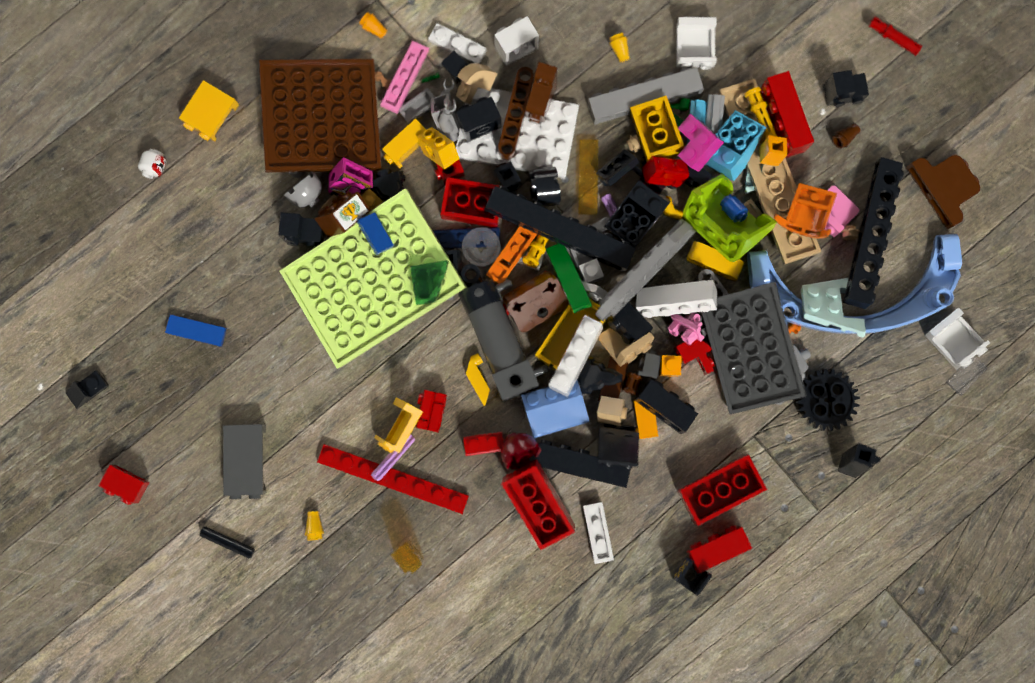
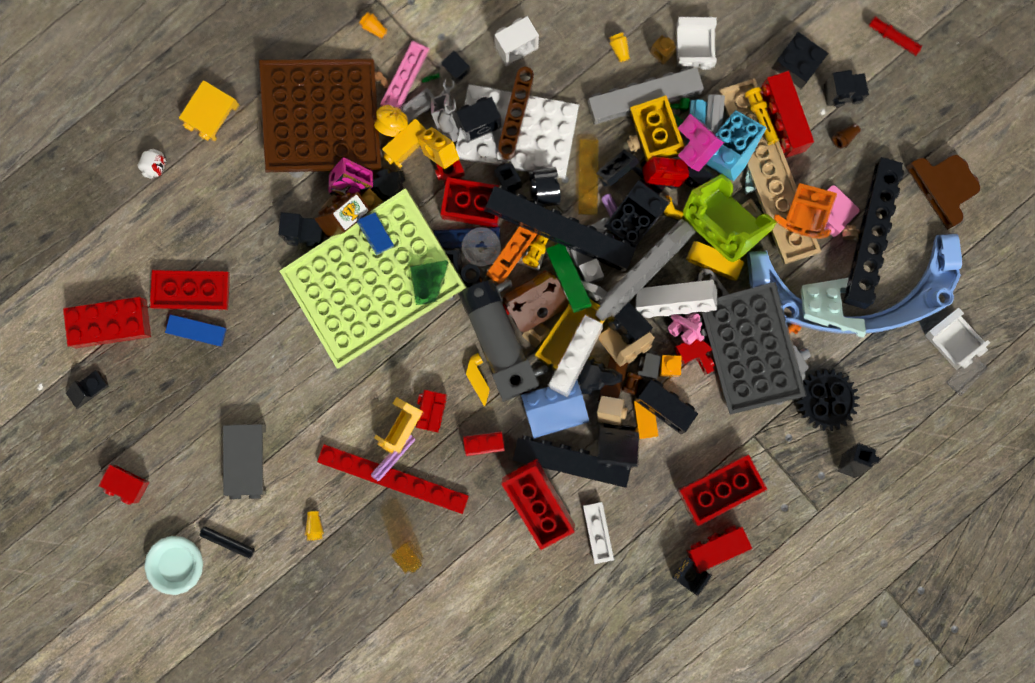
light grey cylinder [284,171,322,207] -> none
white plate [428,23,487,64] -> none
tan brick [456,63,497,105] -> none
dark red cylinder [501,432,541,470] -> none
reddish brown brick [525,62,558,124] -> none
blue brick [720,194,748,223] -> none
light orange brick [760,135,787,166] -> none
none -> red brick [63,297,151,349]
none -> light aqua piece [144,536,203,595]
none -> red plate [150,270,230,310]
none -> yellow piece [374,105,408,137]
none -> tan slope [522,323,551,348]
none -> pearl gold brick [650,34,676,65]
none -> black brick [772,32,829,90]

